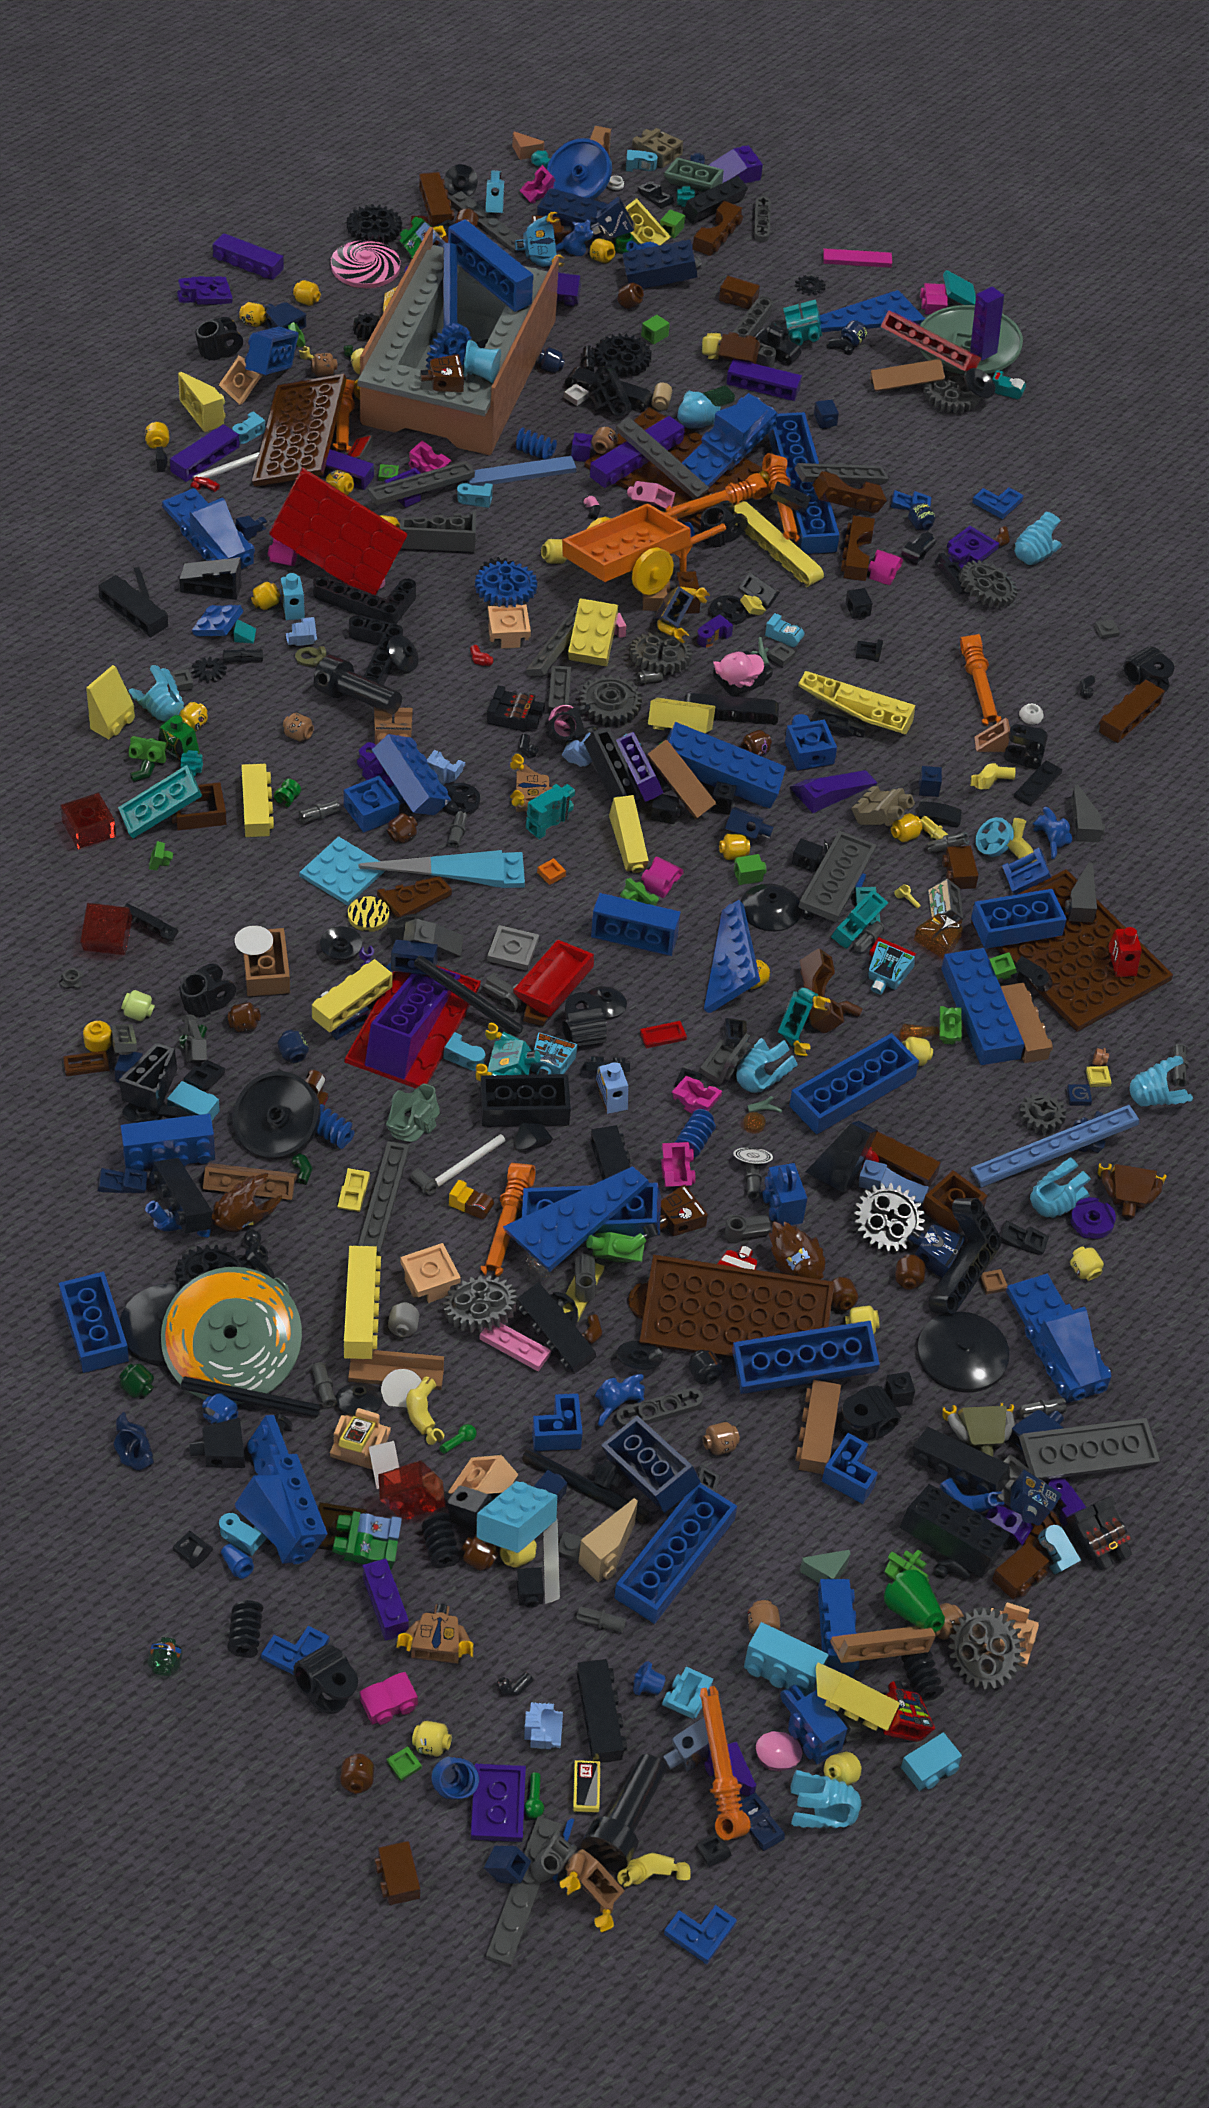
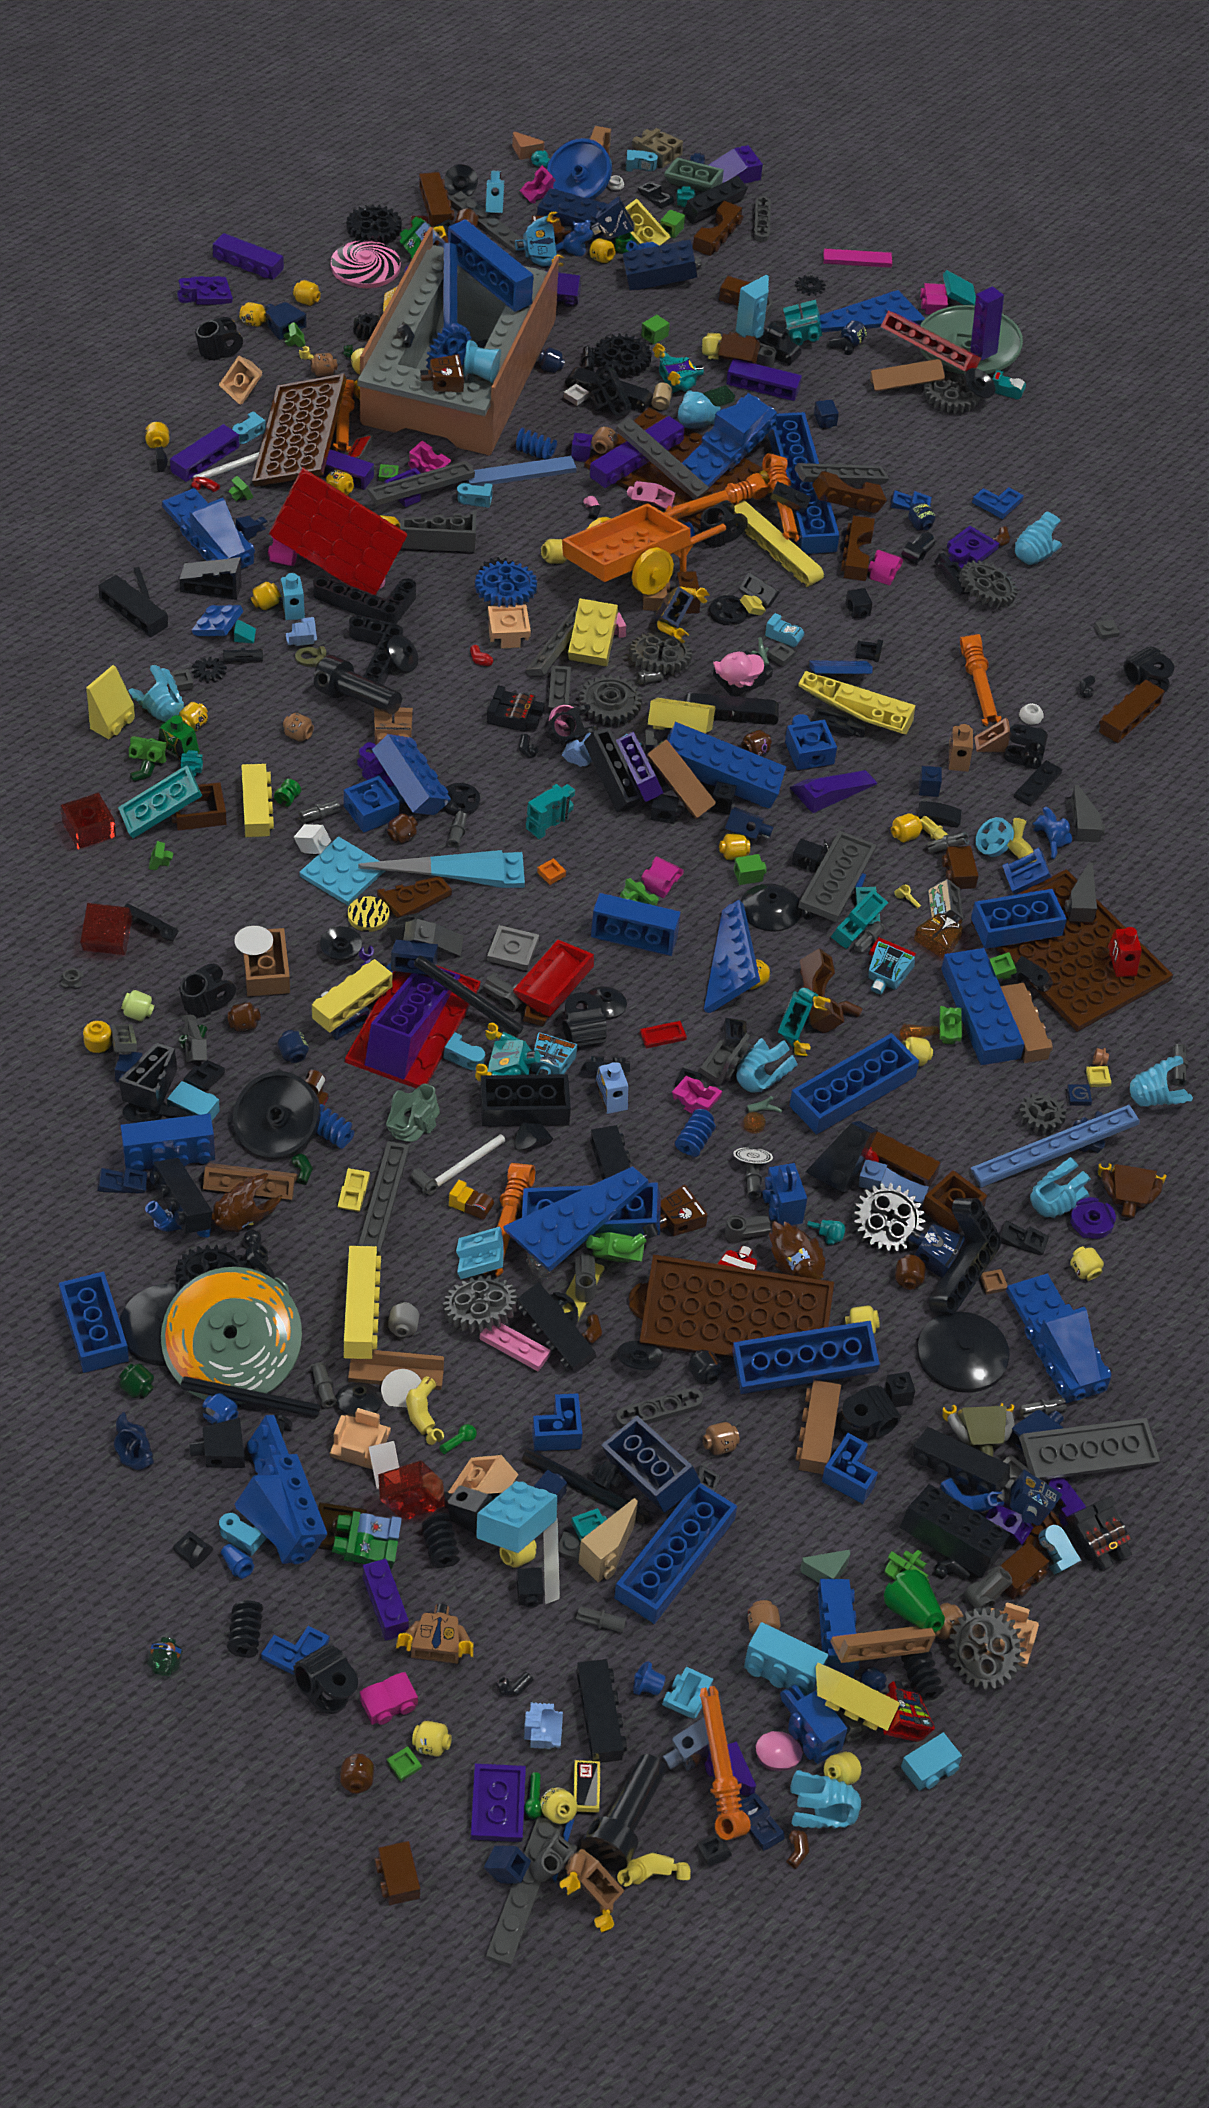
reddish brown tile [63,1050,110,1077] -> none
light yellow slope [178,372,226,432] -> none
blue brick [245,327,299,375] -> none
tile [338,1416,376,1453] -> none
light nougat panel [401,1243,461,1303] -> none
light blue hair [427,750,465,785] -> none
blue helmet [431,1756,479,1799] -> none
reddish brown head [461,1535,499,1571] -> none
torso [510,754,552,812] -> none
blue animal [595,1374,645,1427] -> none
light yellow slope [609,795,649,873] -> none
reddish brown head [617,283,644,309] -> none
dark pink cylinder [661,1142,695,1187] -> none
blue plate [664,1905,737,1964] -> none
dark purple leg [697,614,733,647] -> none
reddish brown head [831,1277,859,1311] -> none
dark tan hips [851,786,915,826] -> none
light yellow arm [970,763,1016,789] -> none
none -> bright green tile [229,476,254,501]
none -> white brick [294,824,331,854]
none -> black arm [397,324,415,348]
none -> medium azure slope [456,1227,504,1279]
none -> light yellow head [540,1787,577,1824]
none -> teal bracket [571,1508,607,1541]
none -> dark grey plate [645,730,657,755]
none -> torso [653,343,704,393]
none -> medium azure slope [736,275,769,338]
none -> reddish brown arm [787,1830,810,1869]
none -> teal piece [807,1220,845,1245]
none -> blue tile [809,660,873,674]
none -> dark blue piece [860,1667,887,1692]
none -> medium nougat torso [949,724,973,772]
none -> dark grey piece [964,1566,1013,1610]

